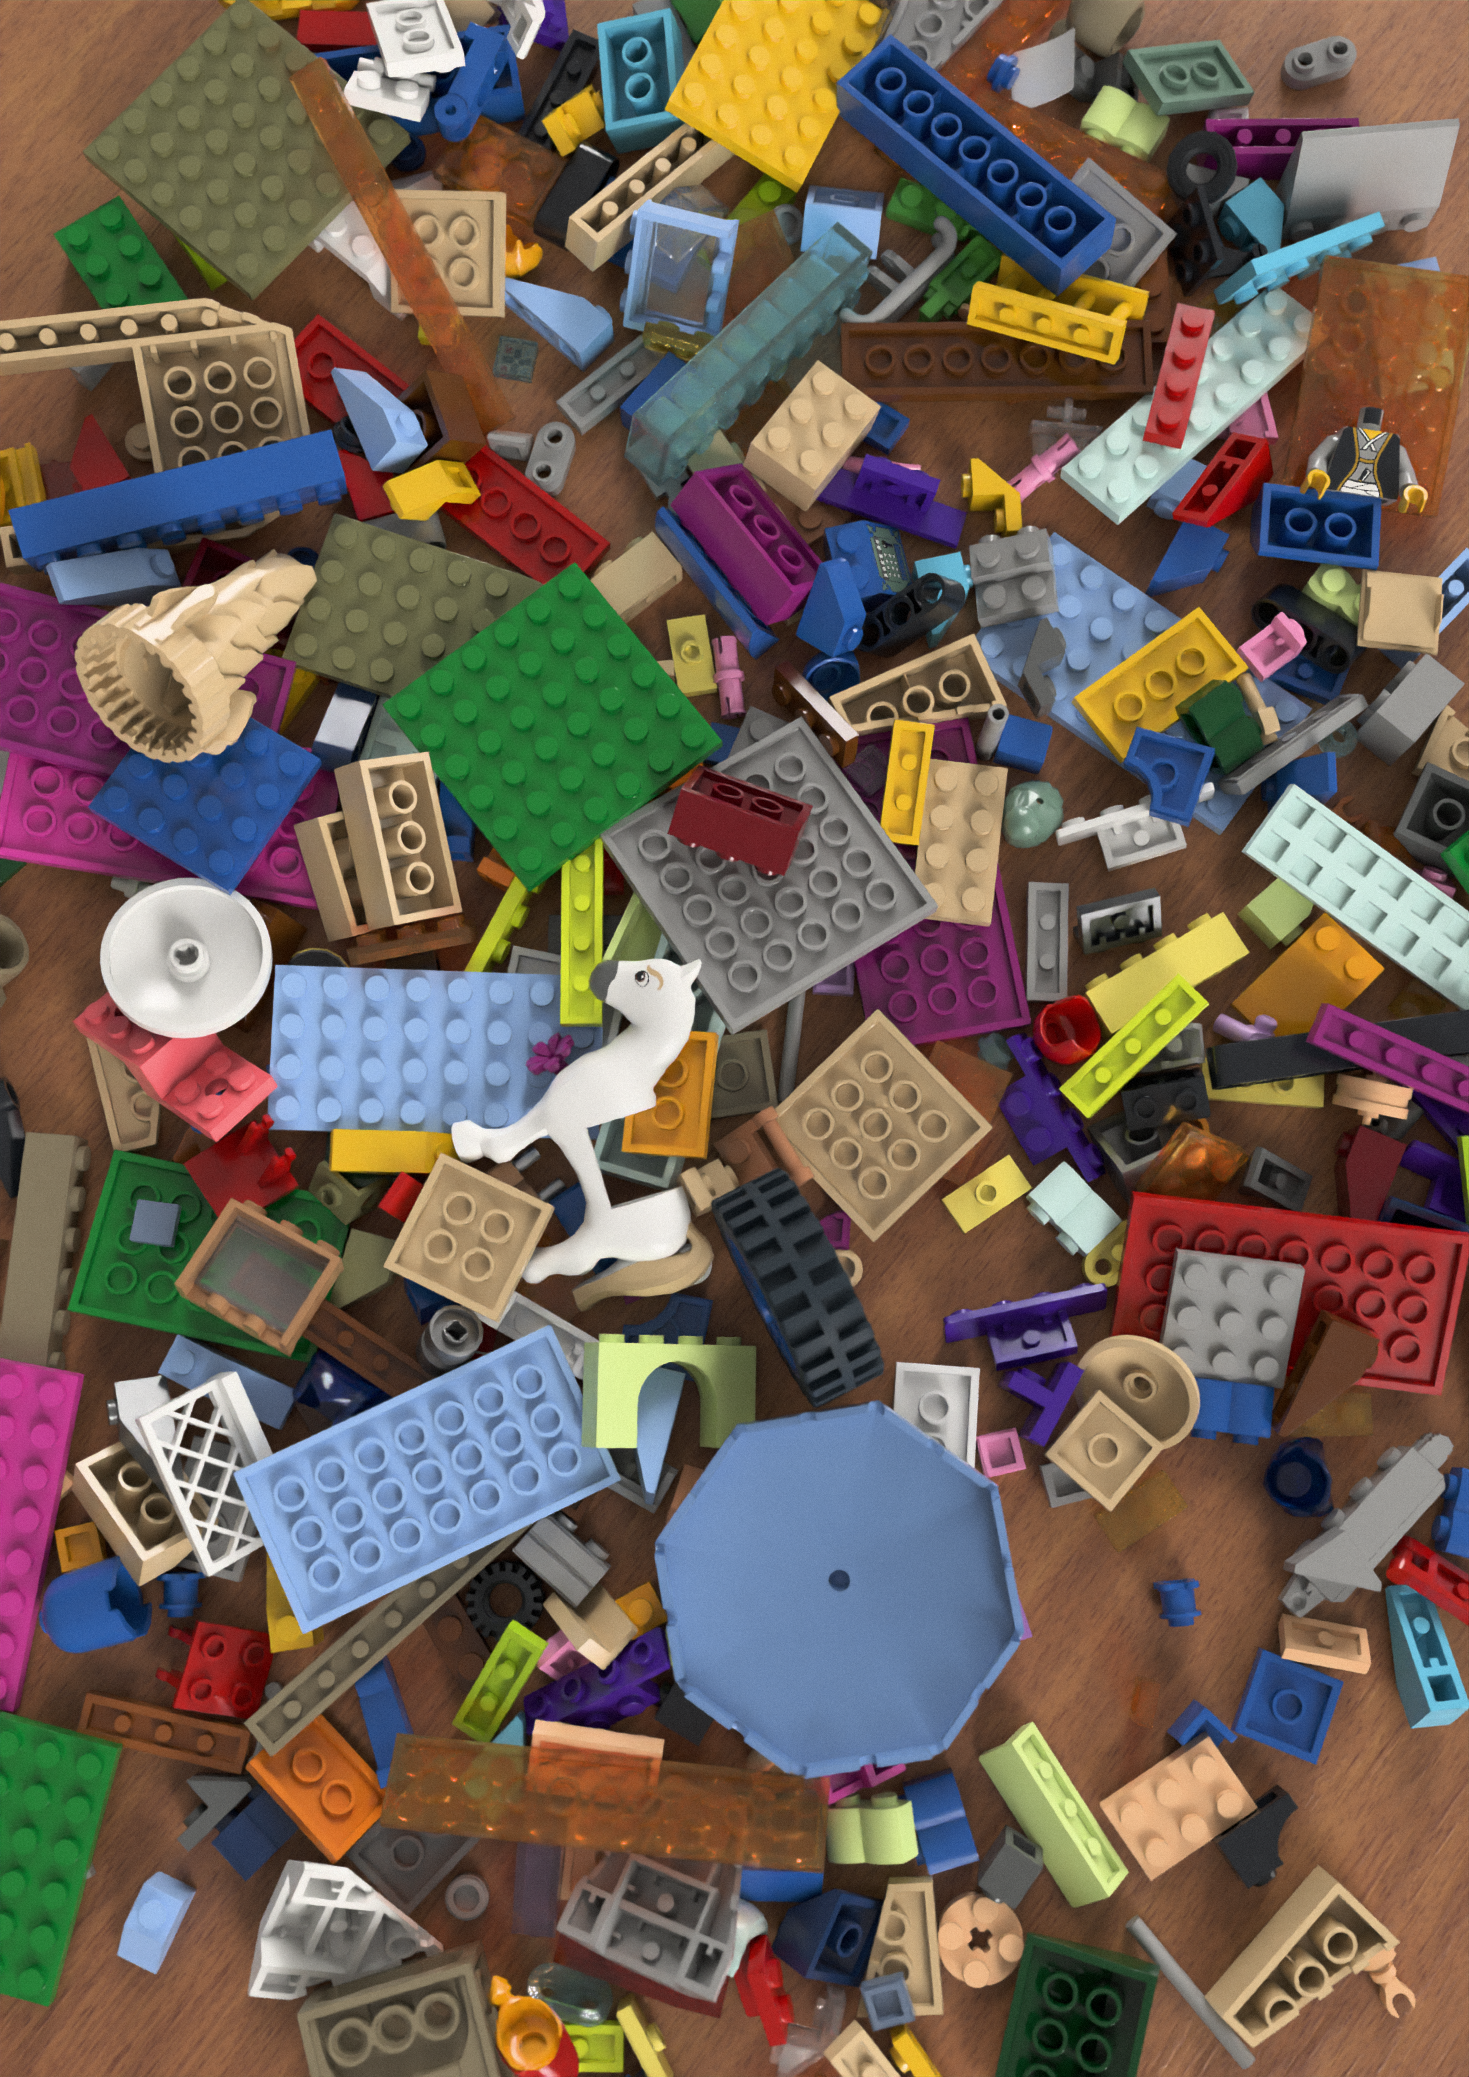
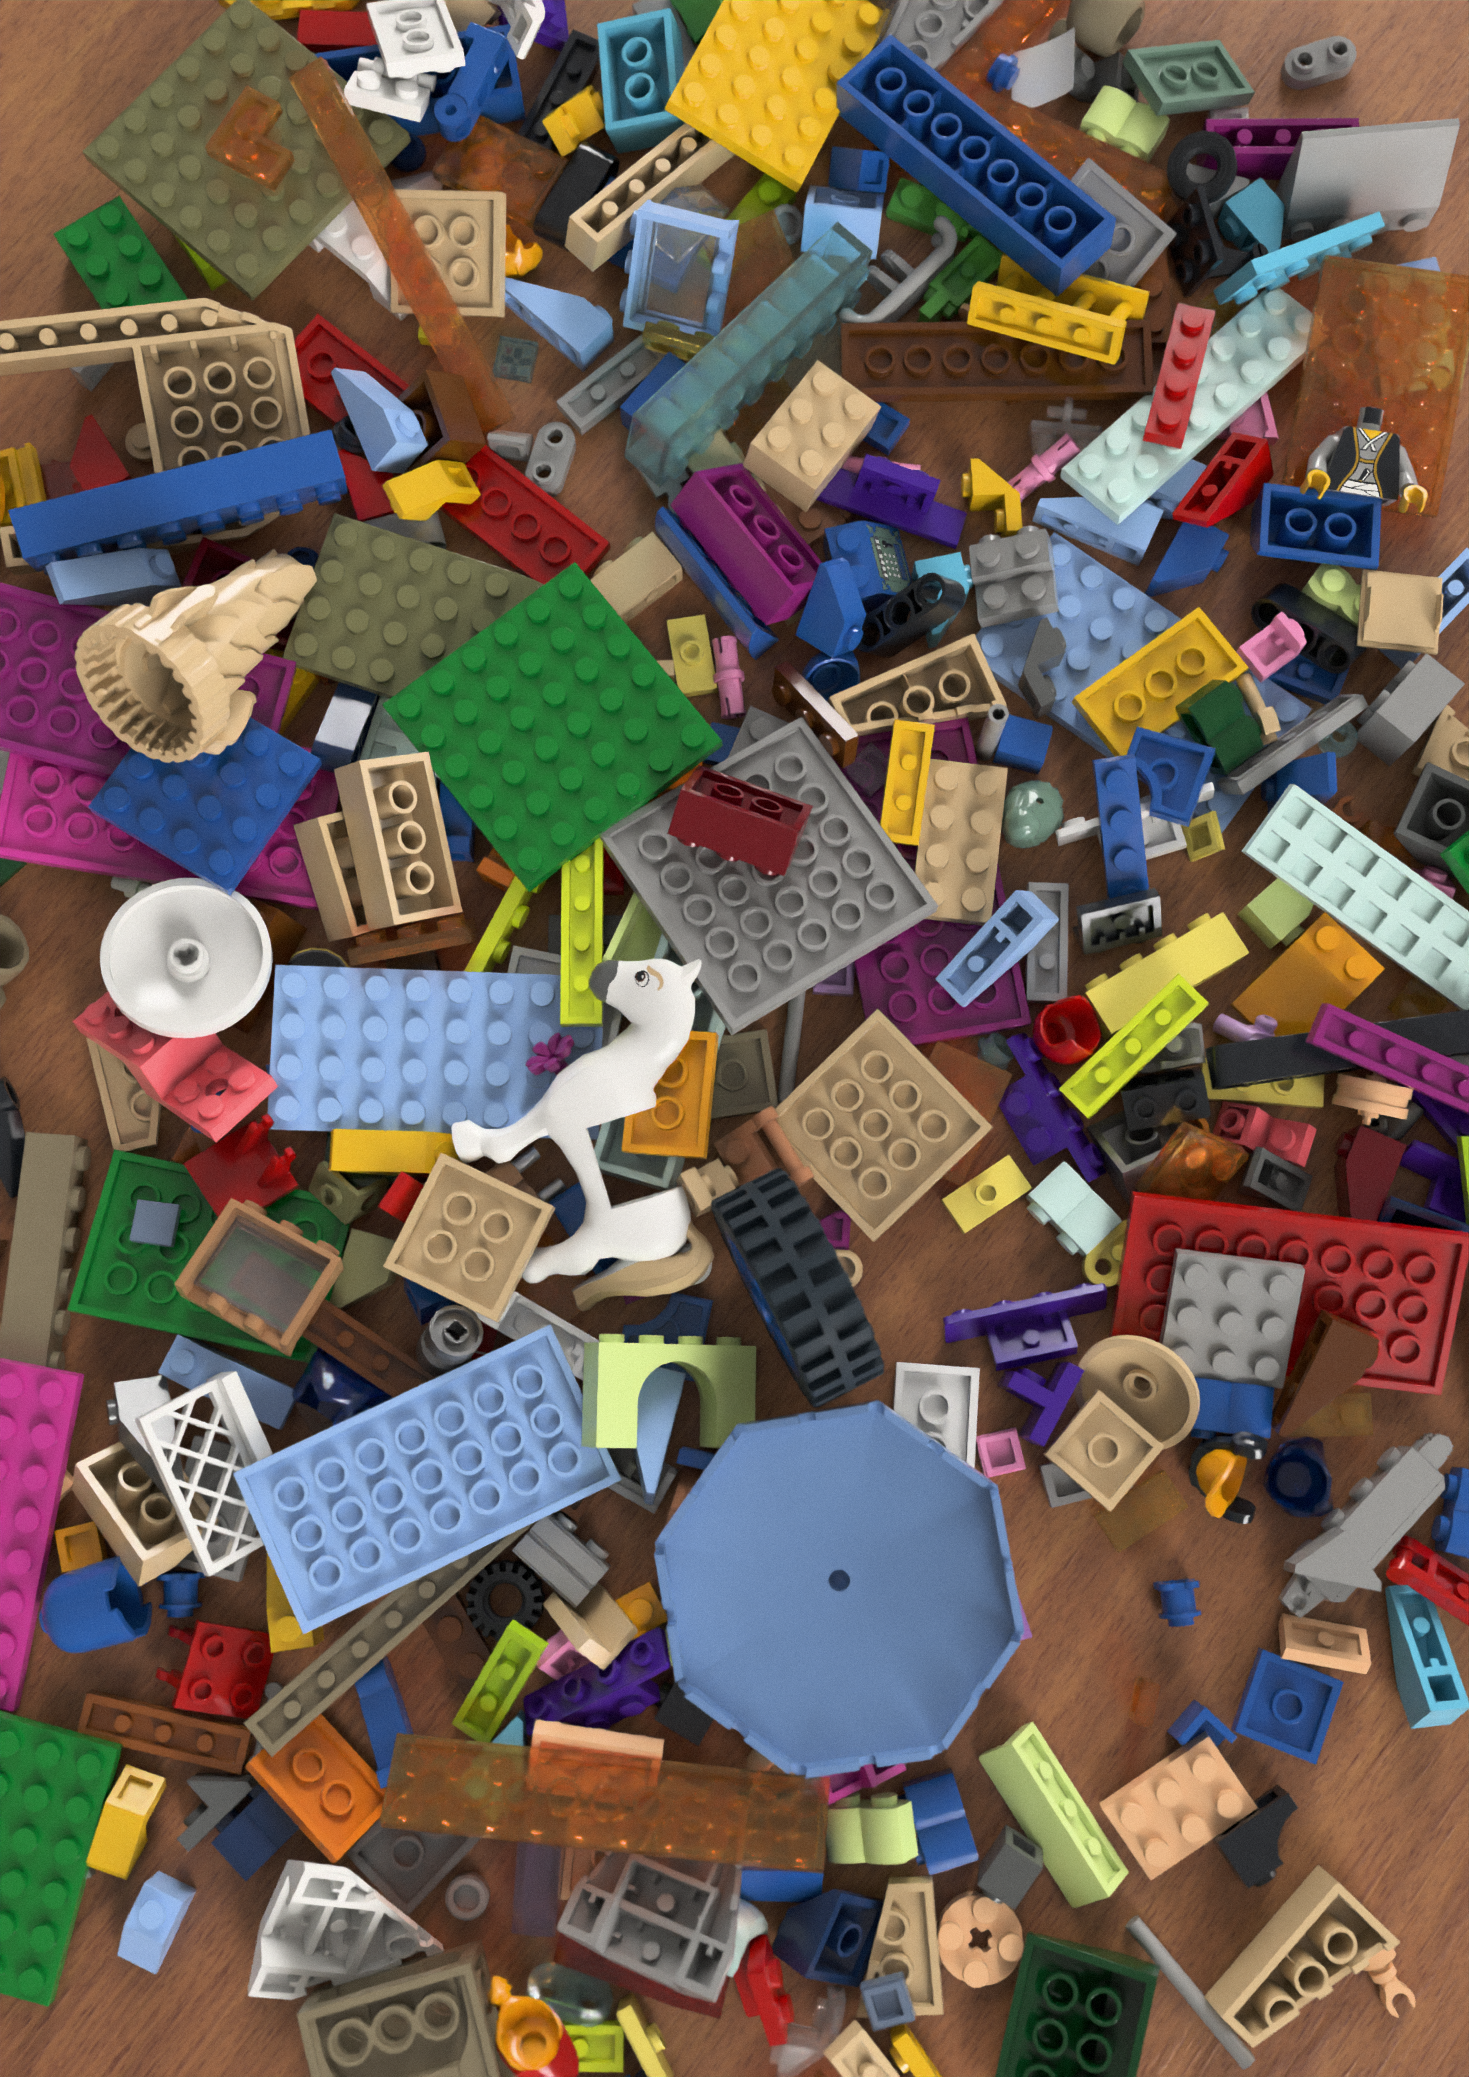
none -> yellow slope [86,1764,166,1880]
none -> clear orange plate [205,85,295,192]
none -> blue tile [677,1446,716,1470]
none -> blue panel [828,146,890,193]
none -> light blue slope [935,890,1060,1007]
none -> light blue slope [1032,497,1164,566]
none -> blue plate [1092,754,1149,899]
none -> light yellow slope [1181,811,1225,862]
none -> cap [1188,1432,1268,1524]
none -> coral slope [1212,1101,1317,1168]

